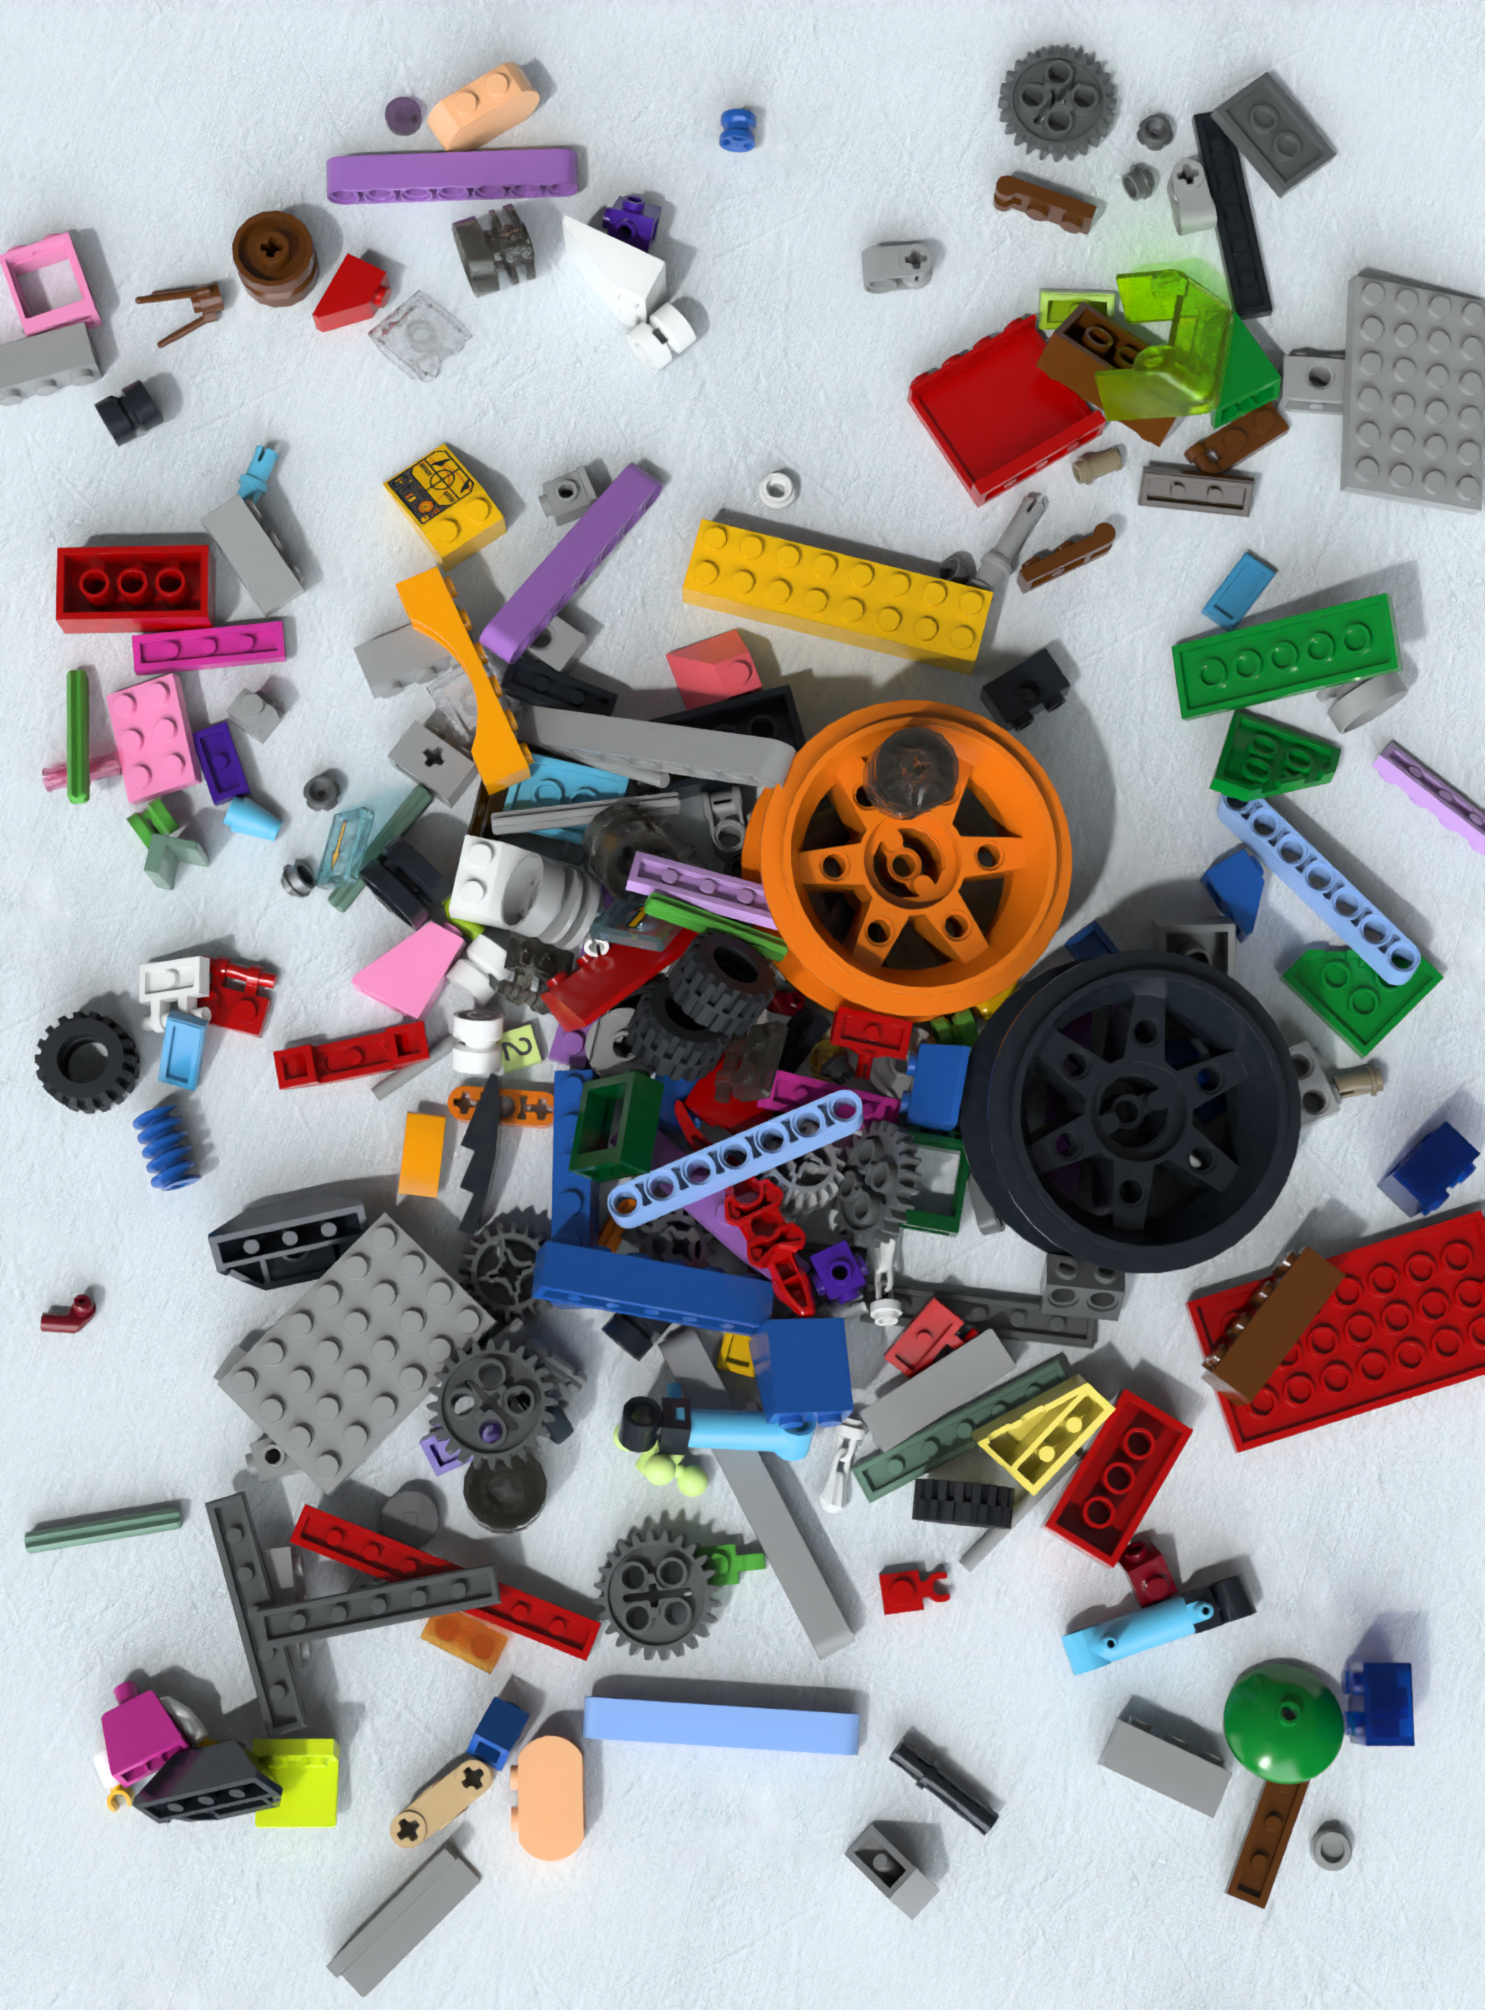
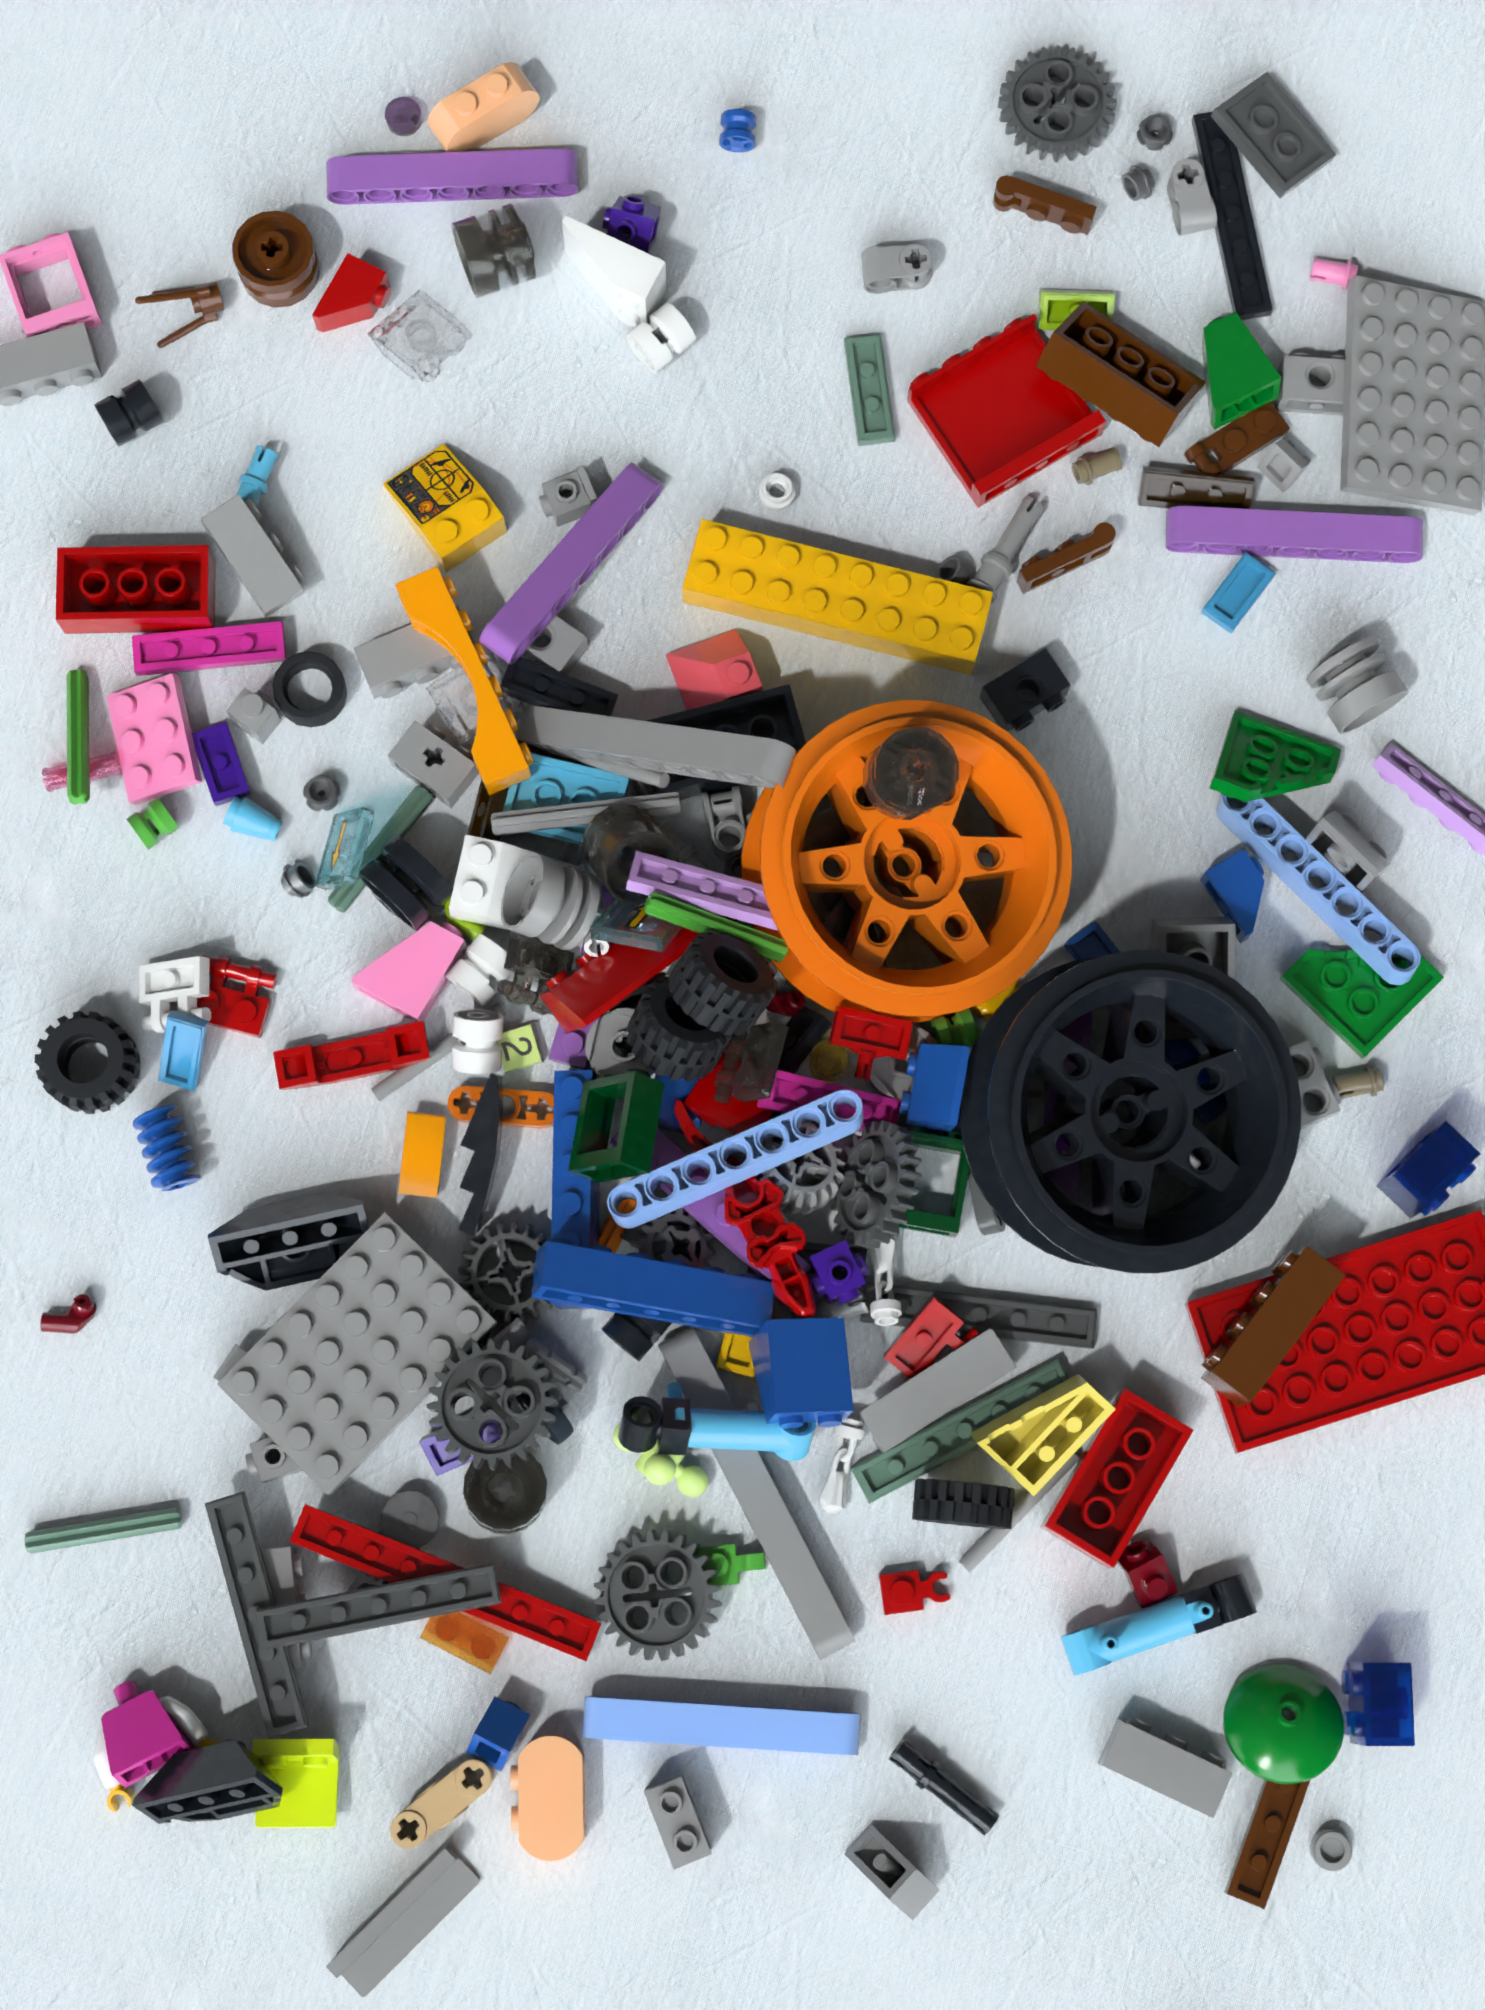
sand green panel [144,833,210,890] -> none
black piece [821,1052,855,1086] -> none
dark grey brick [1040,1254,1125,1321] -> none
clear neon green windscreen [1095,269,1235,421] -> none
green plate [1171,593,1403,721] -> none
none -> black tyre [272,651,347,728]
none -> light grey brick [644,1774,712,1870]
none -> sand green tile [844,334,895,446]
none -> medium lavender beam [1165,506,1423,563]
none -> light grey tile [1257,438,1310,492]
none -> light grey slope [1306,810,1391,893]
none -> bright pink pin [1310,257,1358,290]

